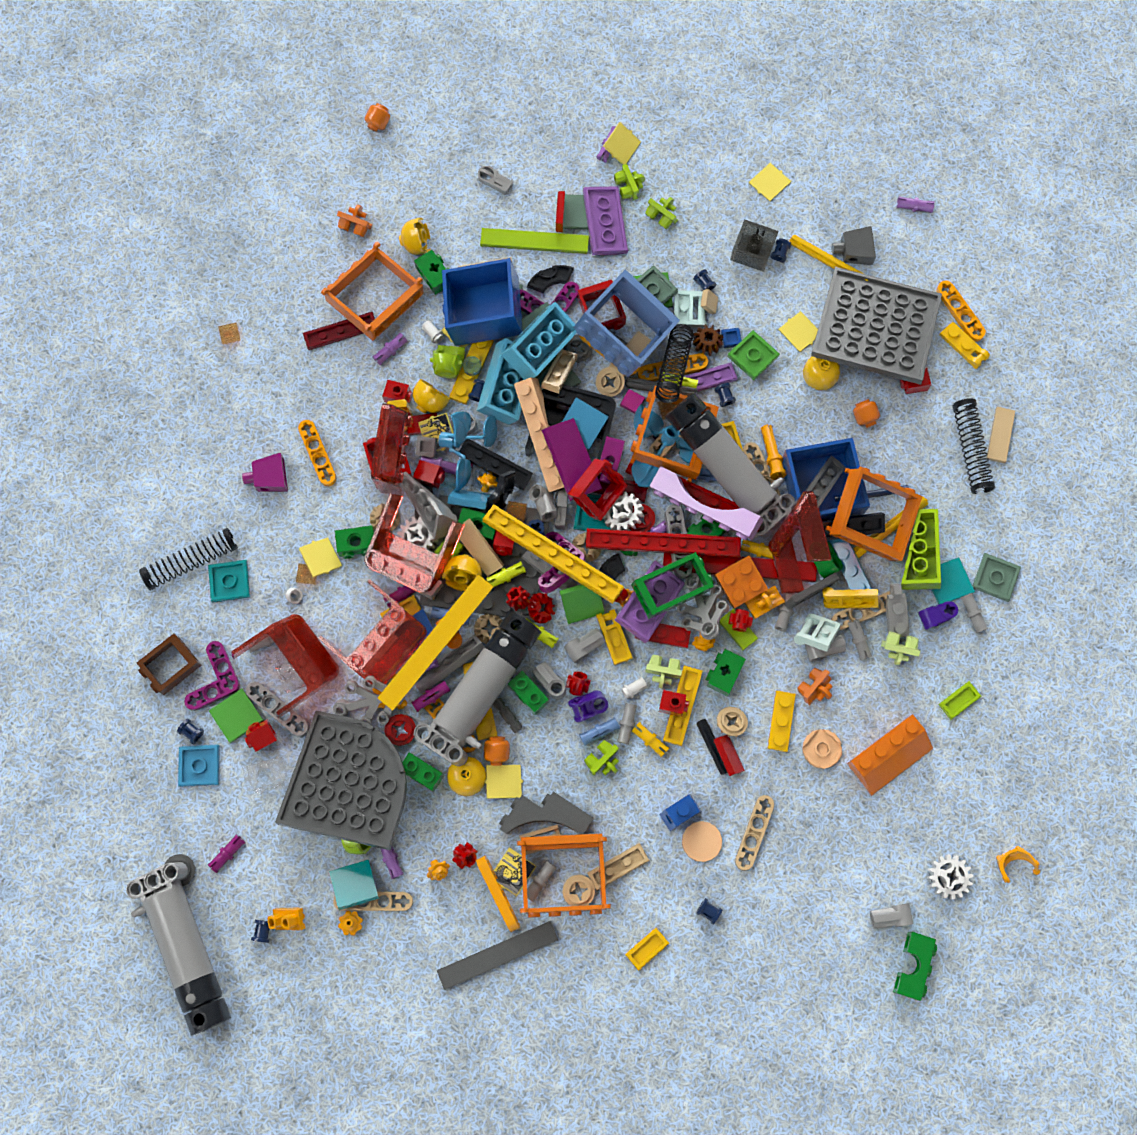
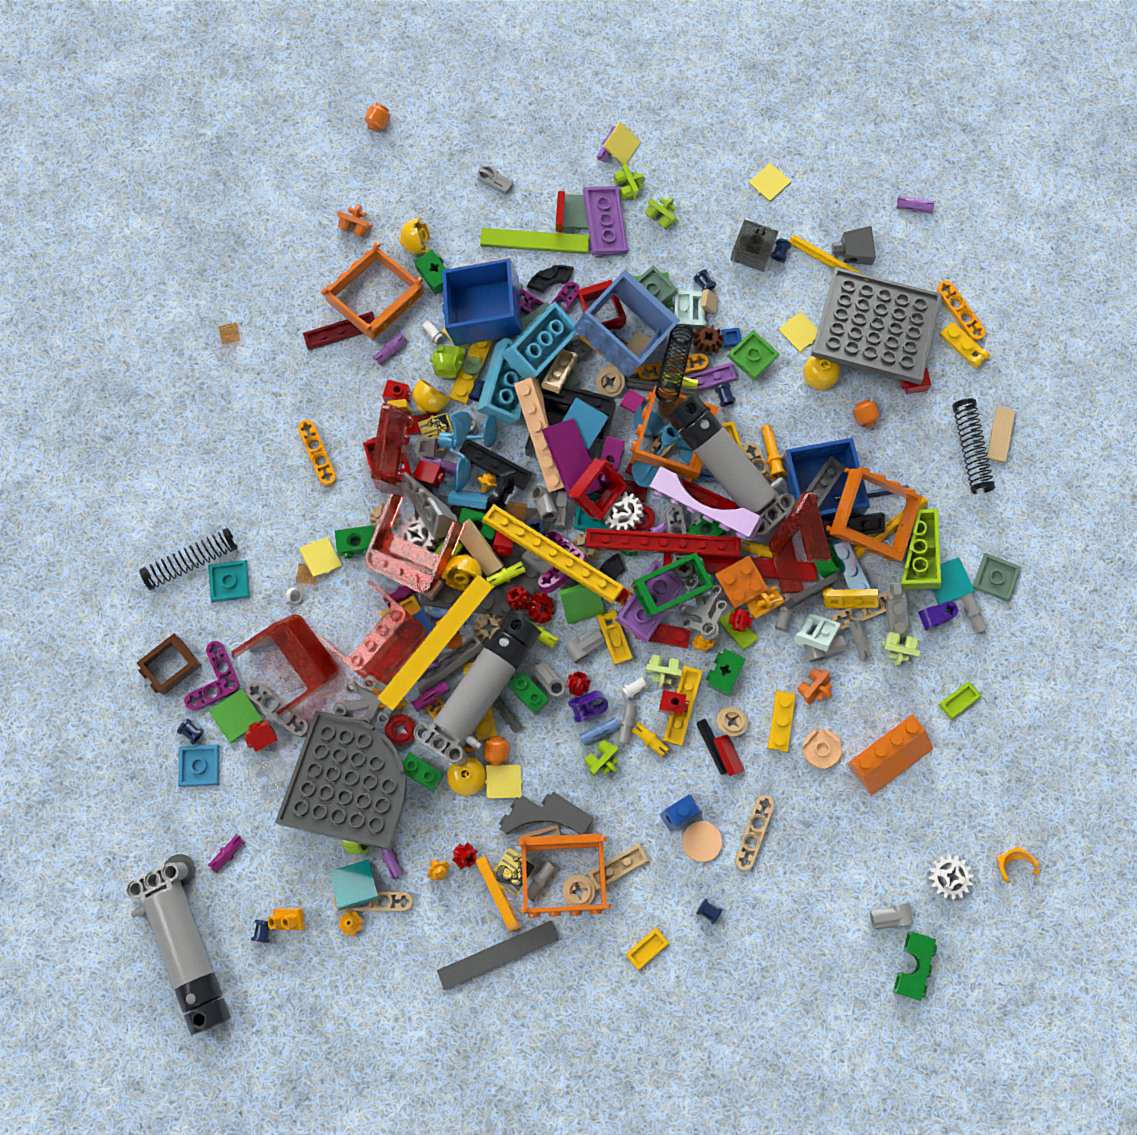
magenta torso [242,453,288,492] -> none

